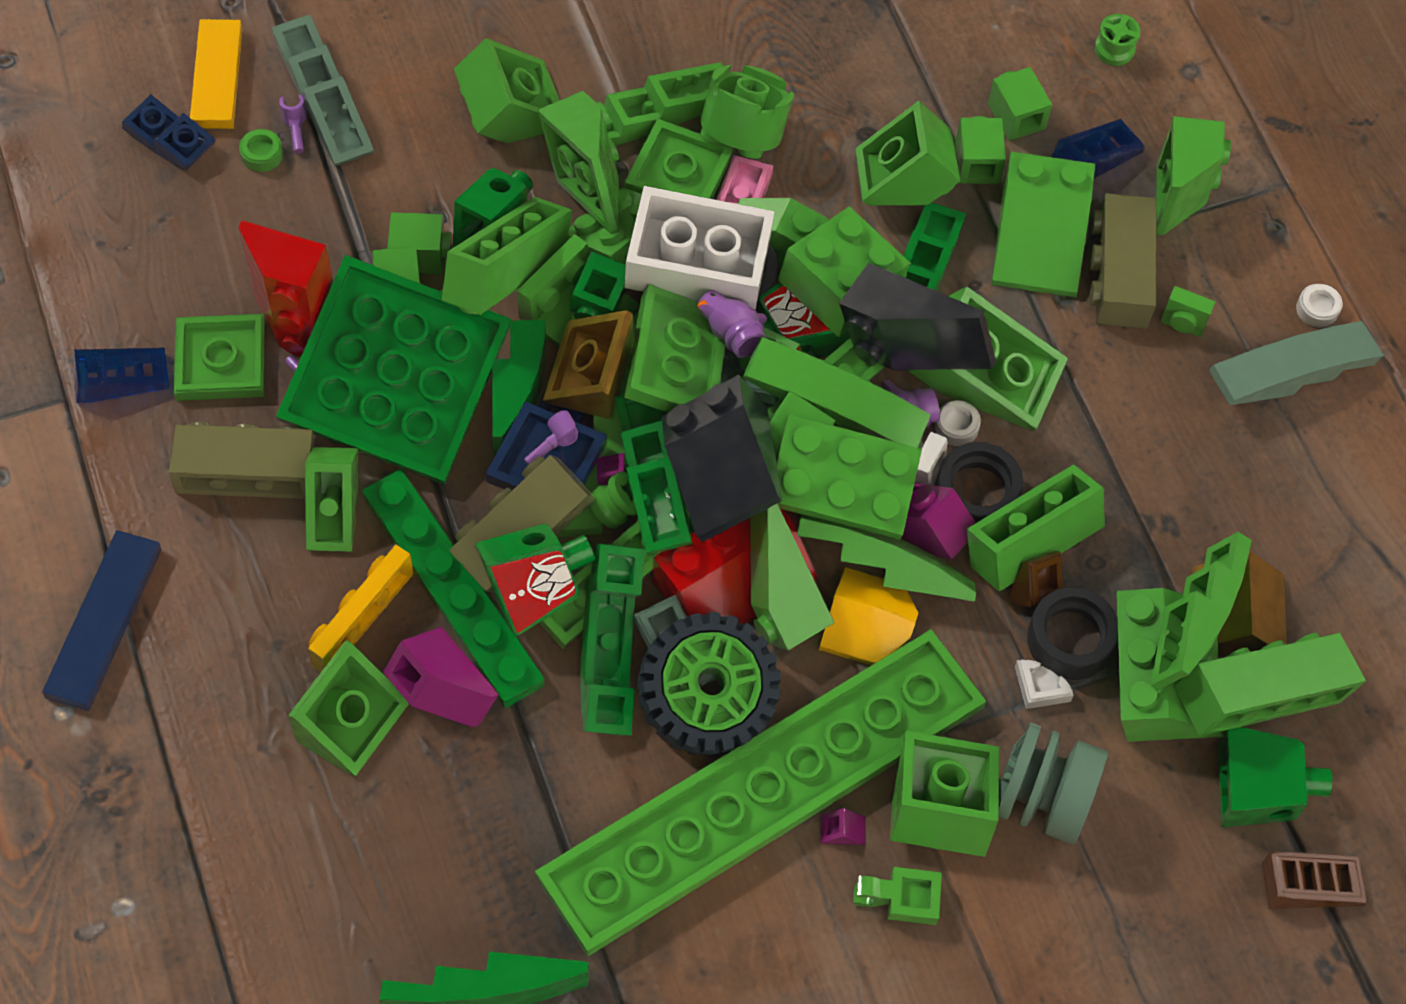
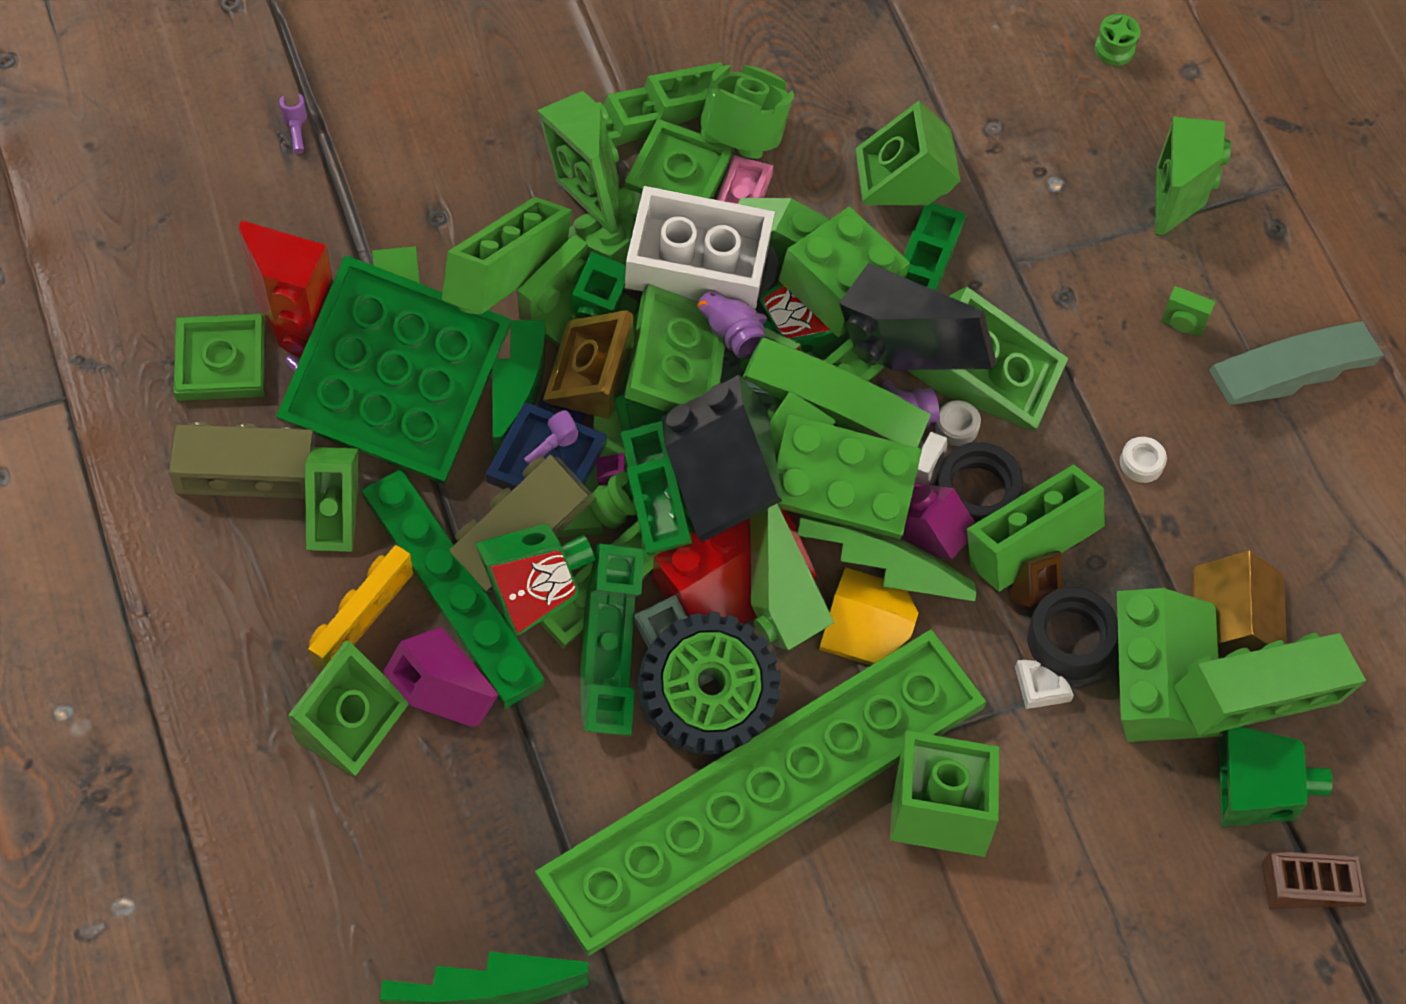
dark blue tile [42,530,162,711] -> none
clear blue slope [72,348,169,403] -> none
dark blue slope [122,94,216,170] -> none
yellow tile [190,19,243,129] -> none
bright green tile [239,129,283,172] -> none
sand green slope [272,14,374,167] -> none
bright green brick [387,212,452,274] -> none
green torso [452,168,533,248] -> none
bright green slope [454,38,560,143] -> none
magenta piece [821,808,866,845] -> none
bright green plate [853,867,942,925] -> none
bright green brick [955,116,1006,184] -> none
bright green brick [988,67,1052,141] -> none
bright green slope [991,151,1095,297] -> none
sand green wheel [998,722,1108,845] -> none
clear blue slope [1051,119,1146,179] -> none
olive brick [1089,193,1156,329] -> none
bright green slope [1151,532,1252,690] -> none
white tile [1296,284,1343,328] -> none
none -> white tile [1120,437,1167,483]

